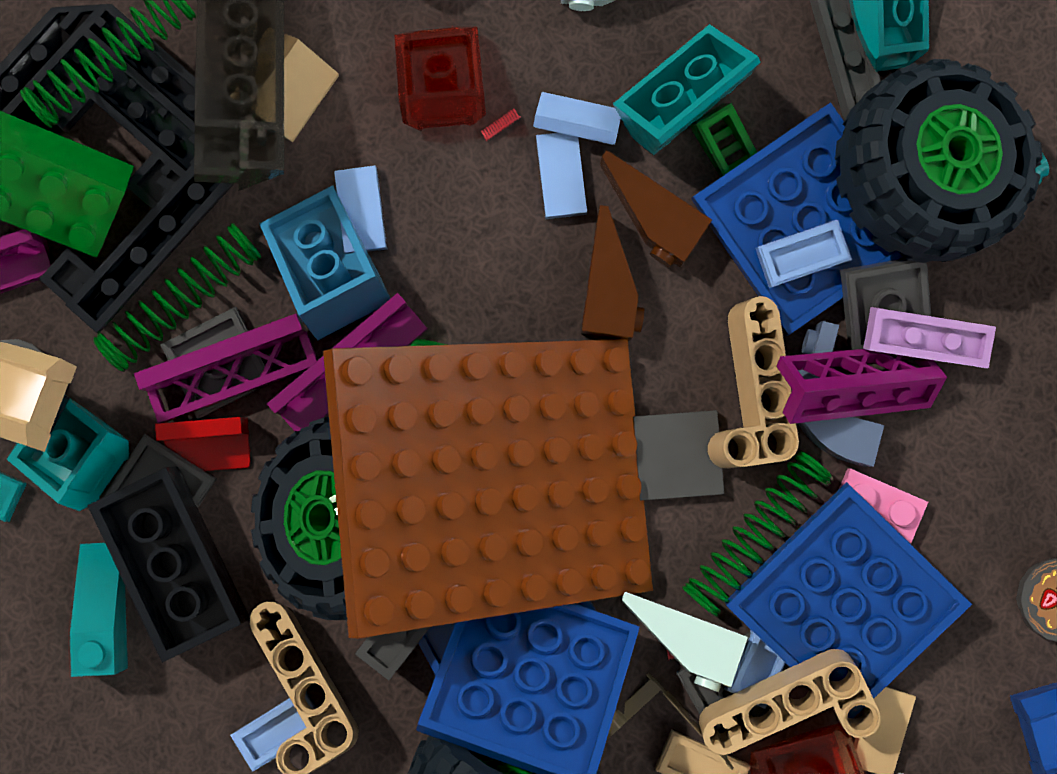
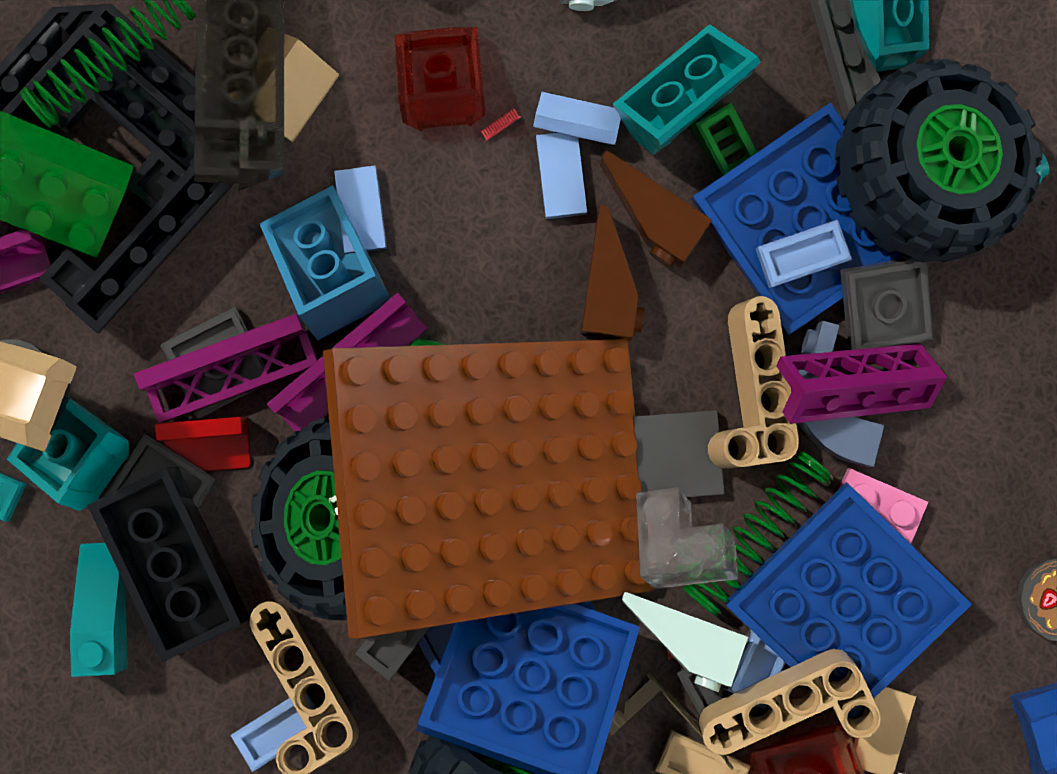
green piece [93,223,261,372] -> none
lavender plate [863,307,996,368] -> none
none -> clear brick [636,487,738,589]

